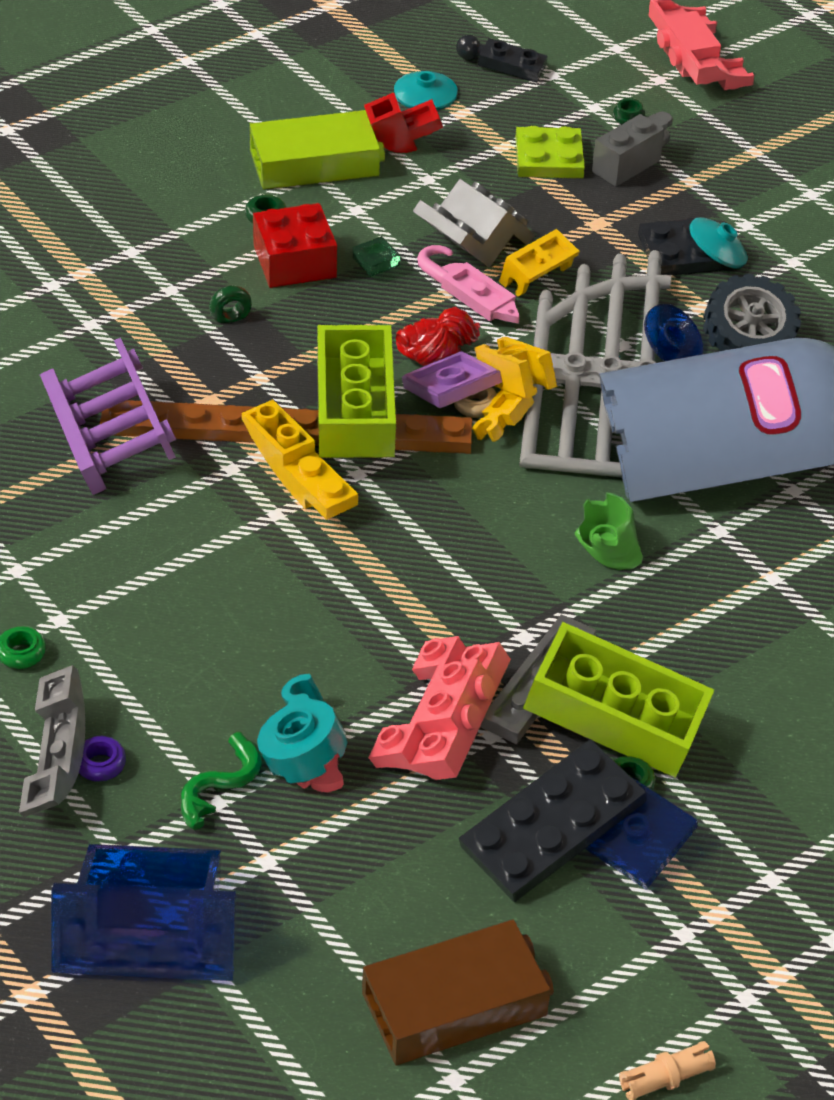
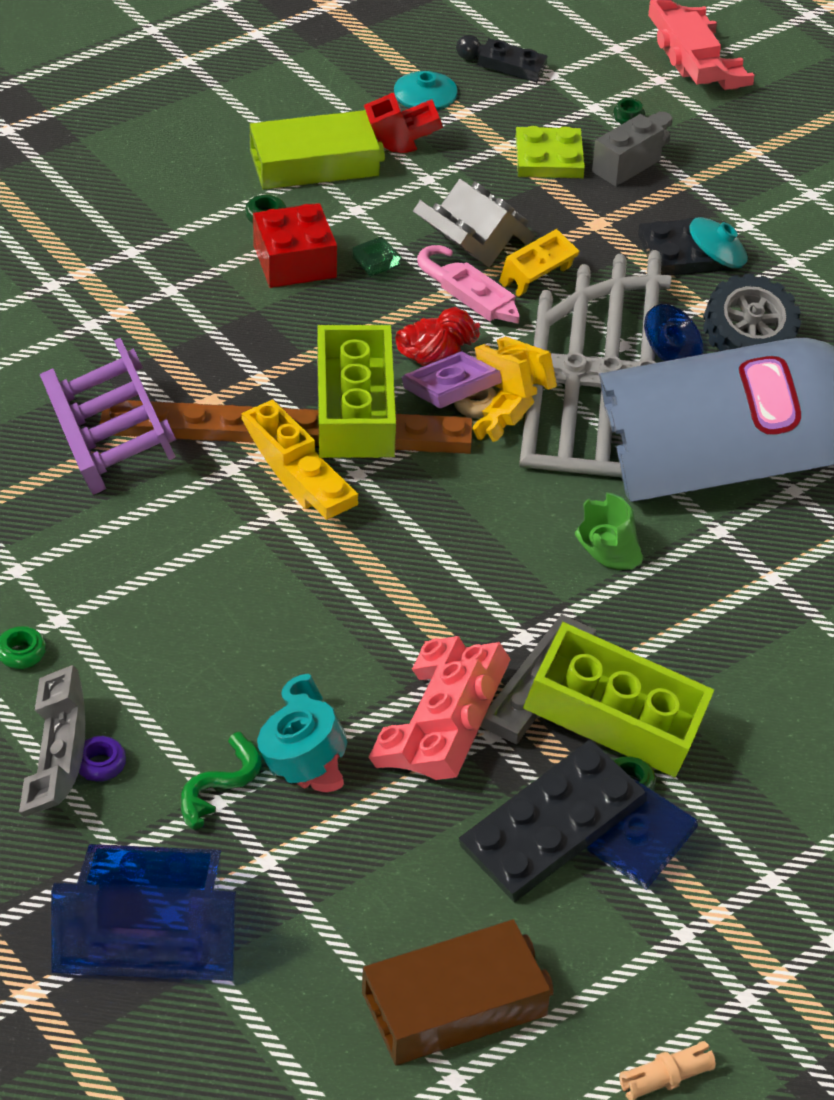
dark green piece [209,285,252,323] -> none

